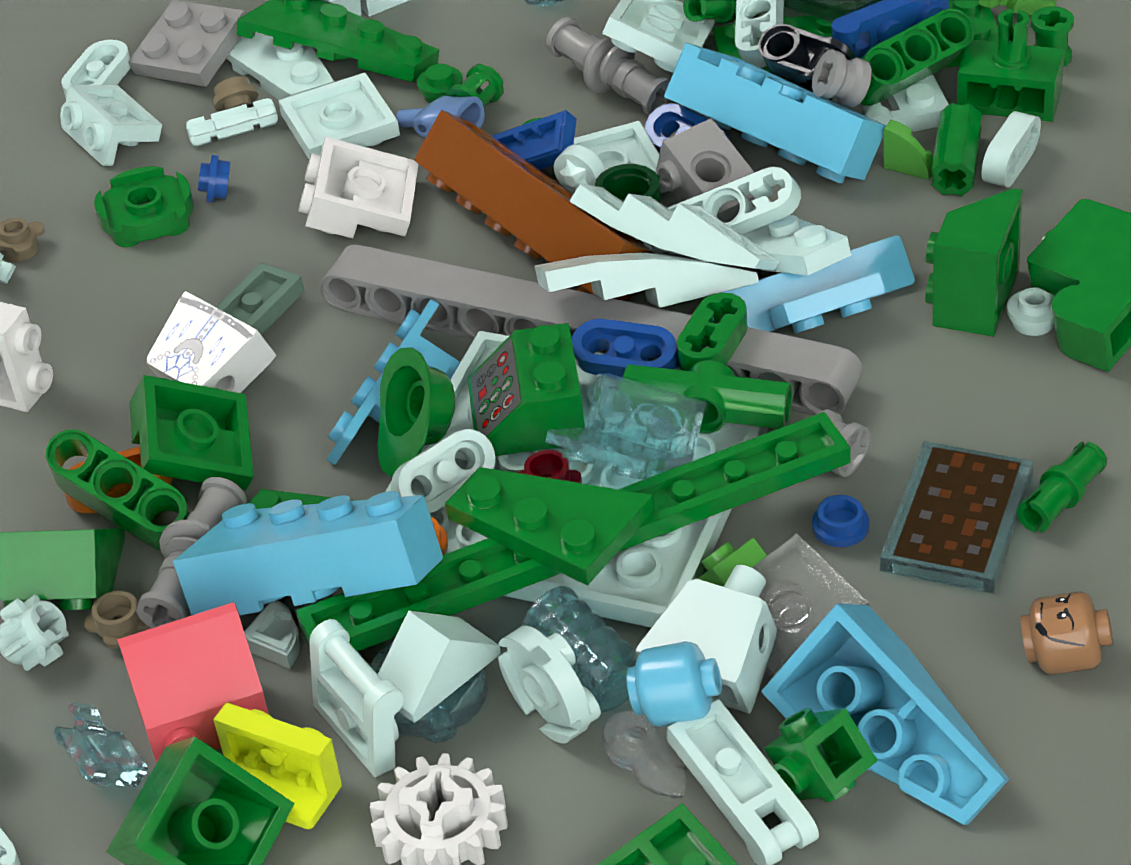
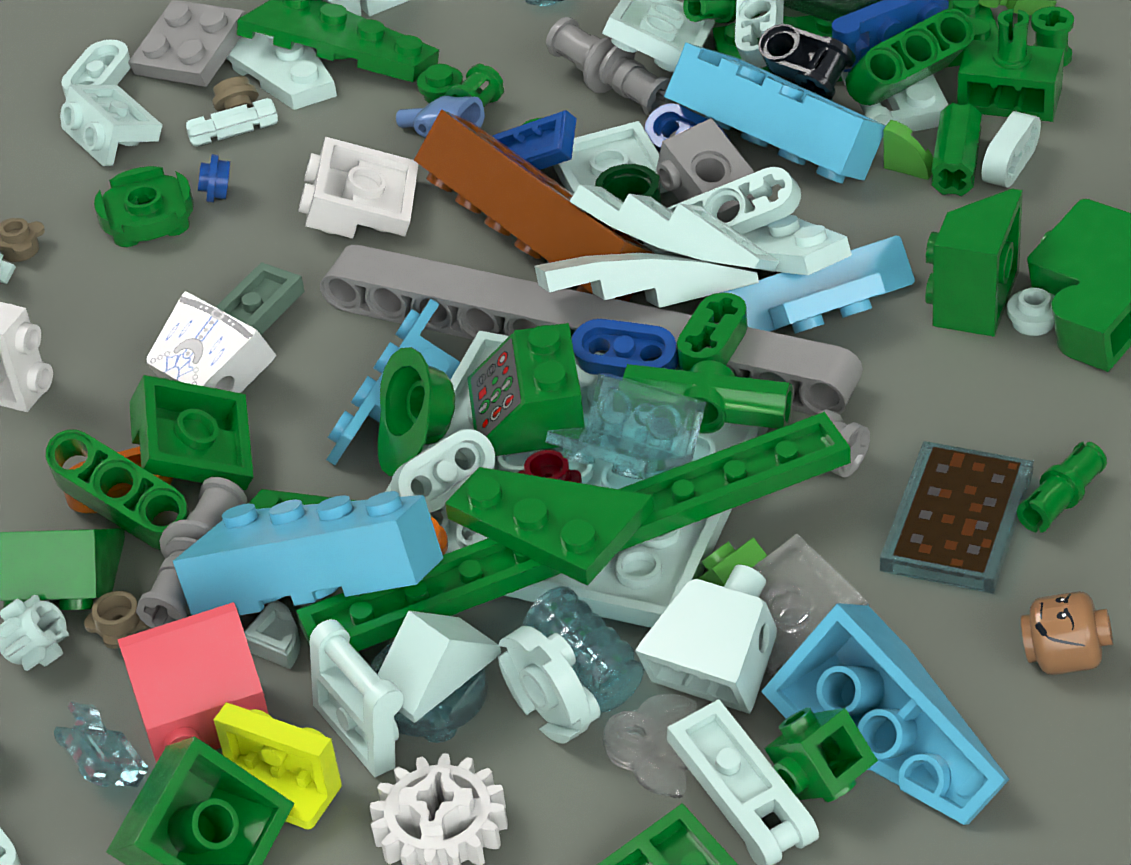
light aqua plate [278,73,400,159] -> none
light aqua tile [554,145,605,194] -> none
medium azure head [627,641,722,727] -> none
light grey wheel [812,49,872,108] -> none
blue plate [812,495,869,547] -> none

